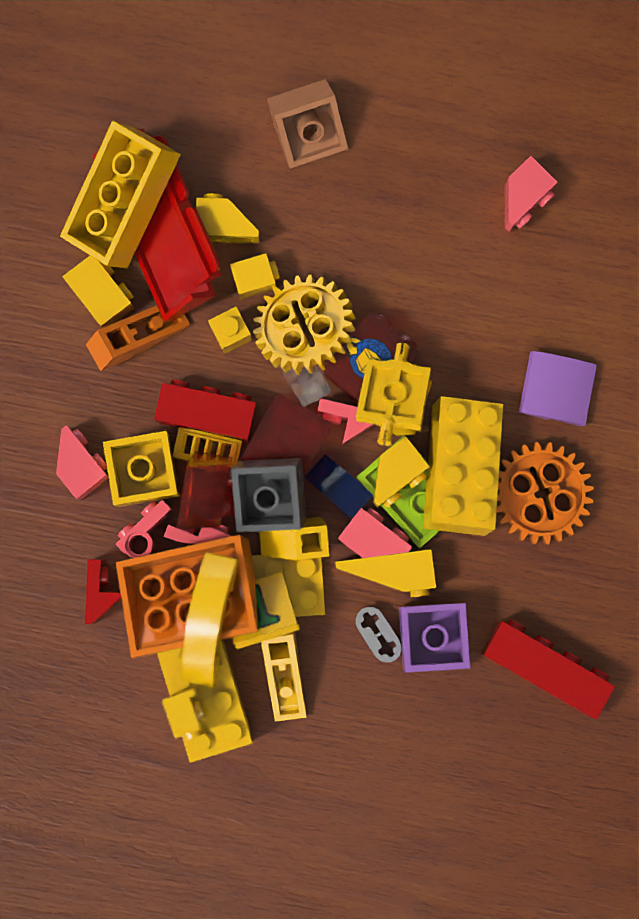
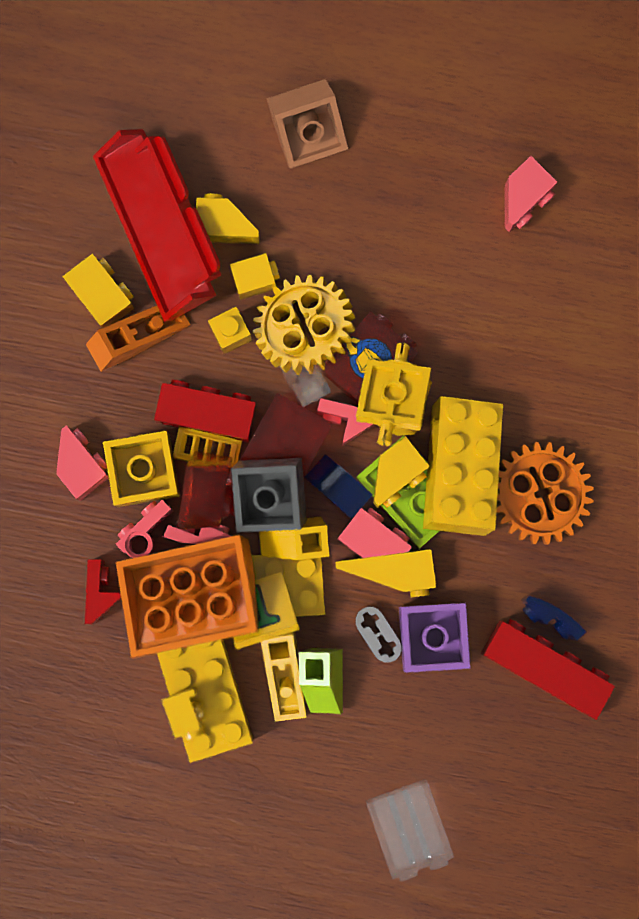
yellow brick [60,121,181,268] -> none
yellow slope [182,552,239,688] -> none
medium lavender slope [519,351,597,426] -> none
none -> lime slope [299,648,343,714]
none -> clear brick [365,779,454,881]
none -> clear blue slope [521,596,586,640]

